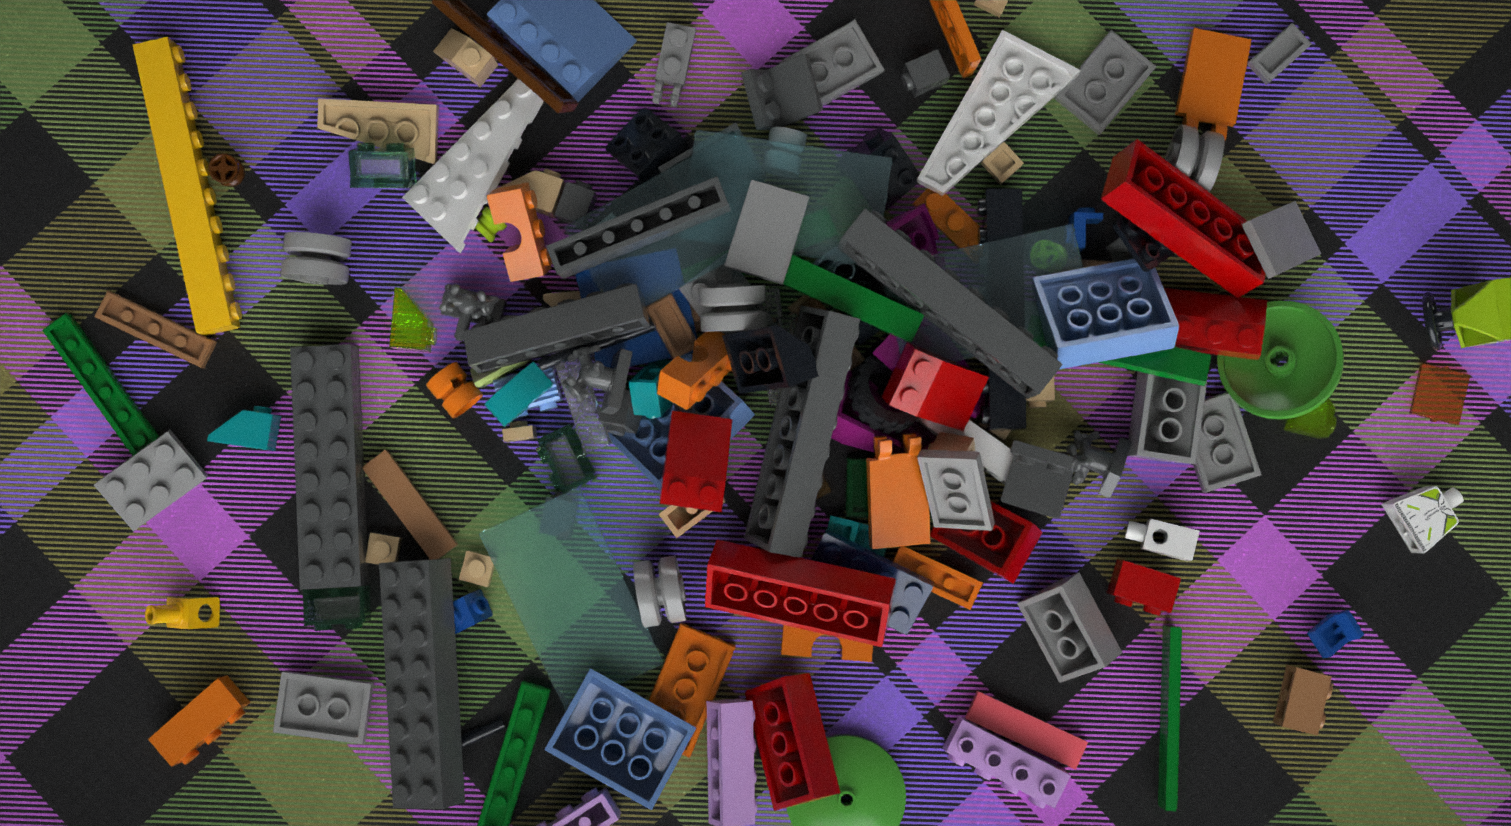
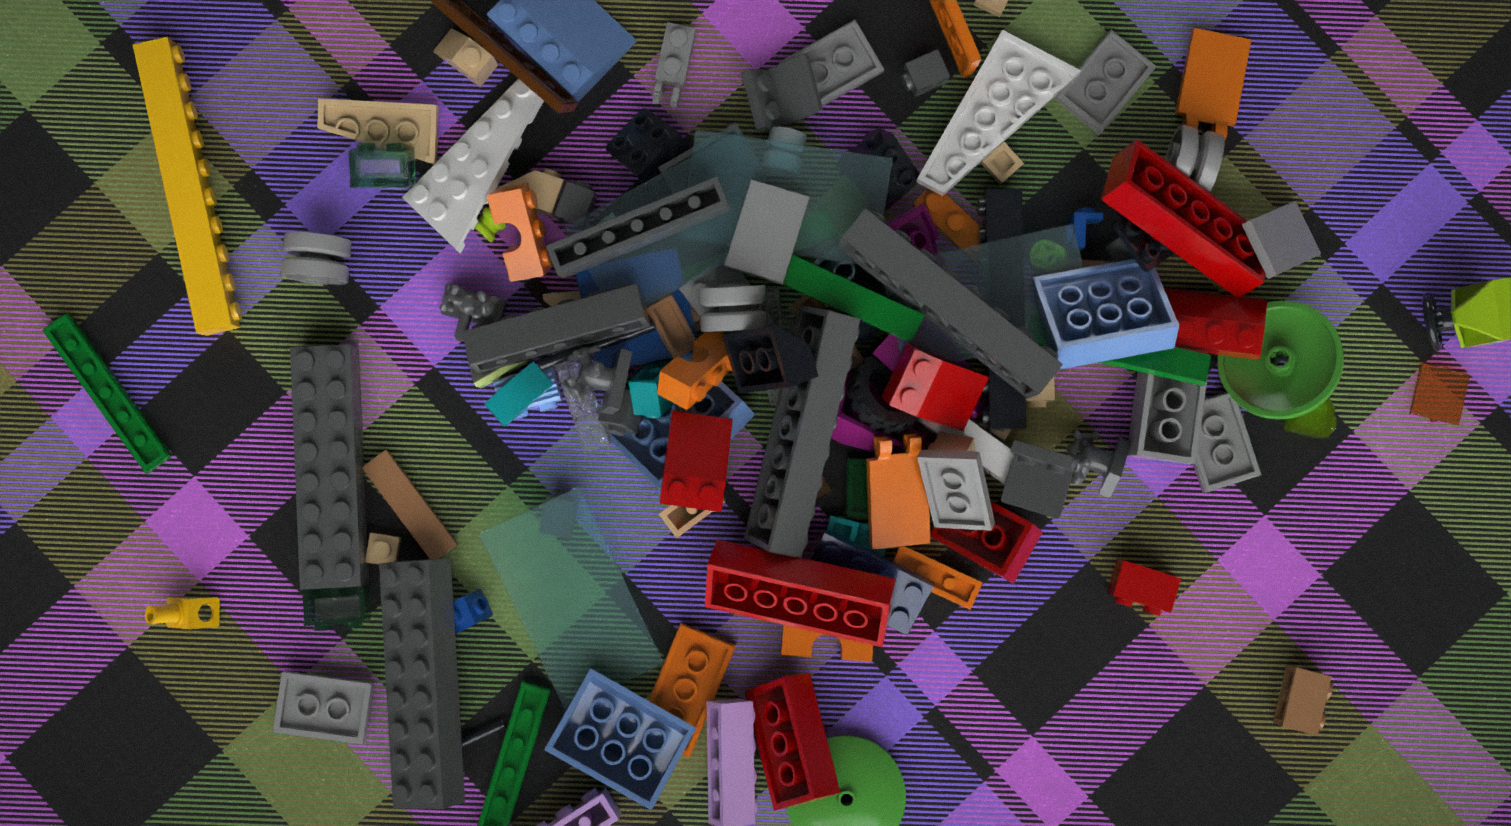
medium nougat tile [94,290,217,368] -> none
light grey plate [94,429,208,531] -> none
orange brick [148,675,250,767] -> none
teal slope [207,406,281,451] -> none
reddish brown wheel [208,153,245,187] -> none
clear neon green slope [389,287,437,352] -> none
orange wheel [426,362,483,419] -> none
tan plate [459,550,497,587] -> none
tan plate [502,421,537,442] -> none
clear green window [536,424,598,494] -> none
light grey wheel [633,555,687,628] -> none
lavender brick [942,716,1071,809] -> none
coral tile [965,691,1088,770] -> none
light grey slope [1017,573,1123,683] -> none
white torso [1125,519,1200,561] -> none
green tile [1158,625,1182,811] -> none
light grey tile [1247,23,1312,85] -> none
blue bracket [1307,610,1364,659] -> none
white torso [1381,486,1464,553] -> none

